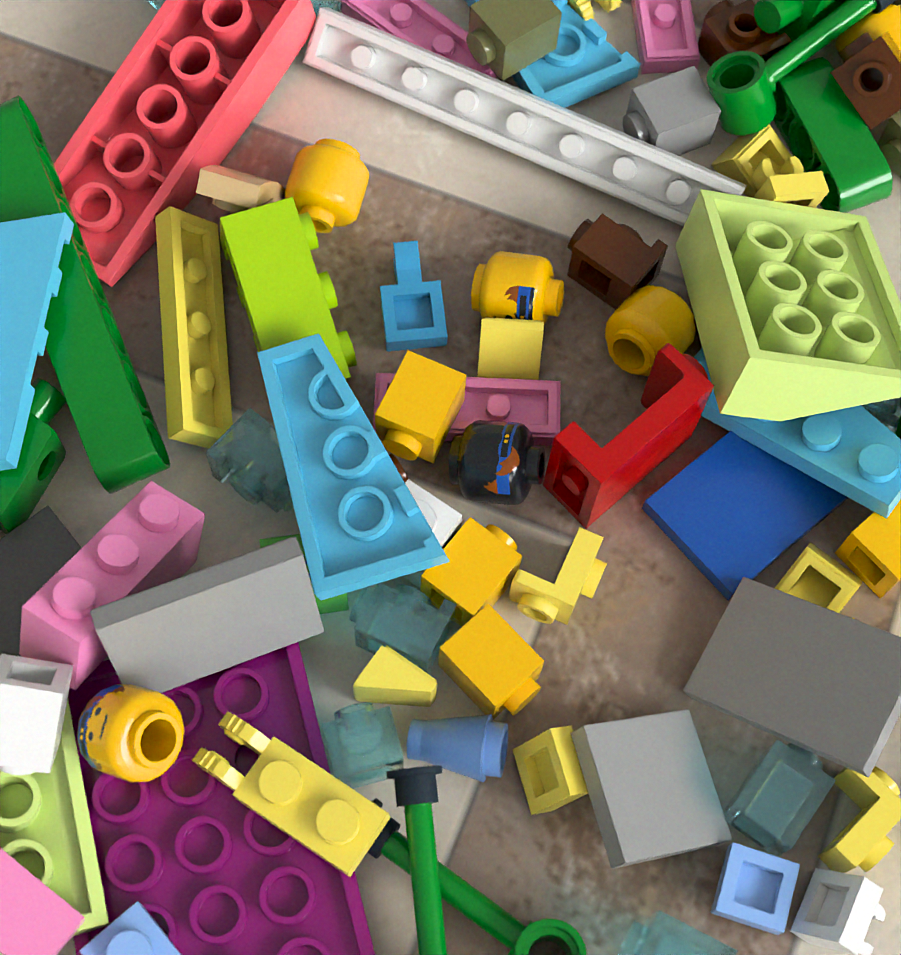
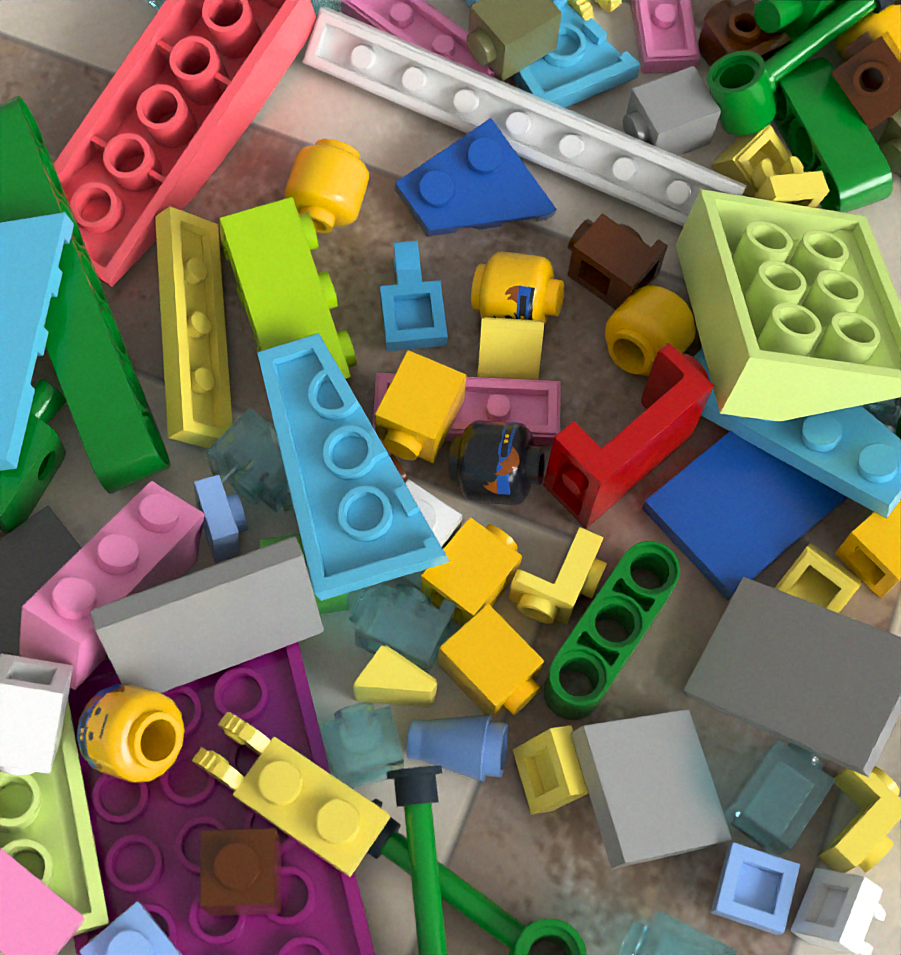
tan slope [196,165,285,215] -> none
none -> light blue plate [194,475,248,563]
none -> reddish brown brick [200,828,281,916]
none -> blue wing [394,118,557,236]
none -> green beam [544,541,680,720]

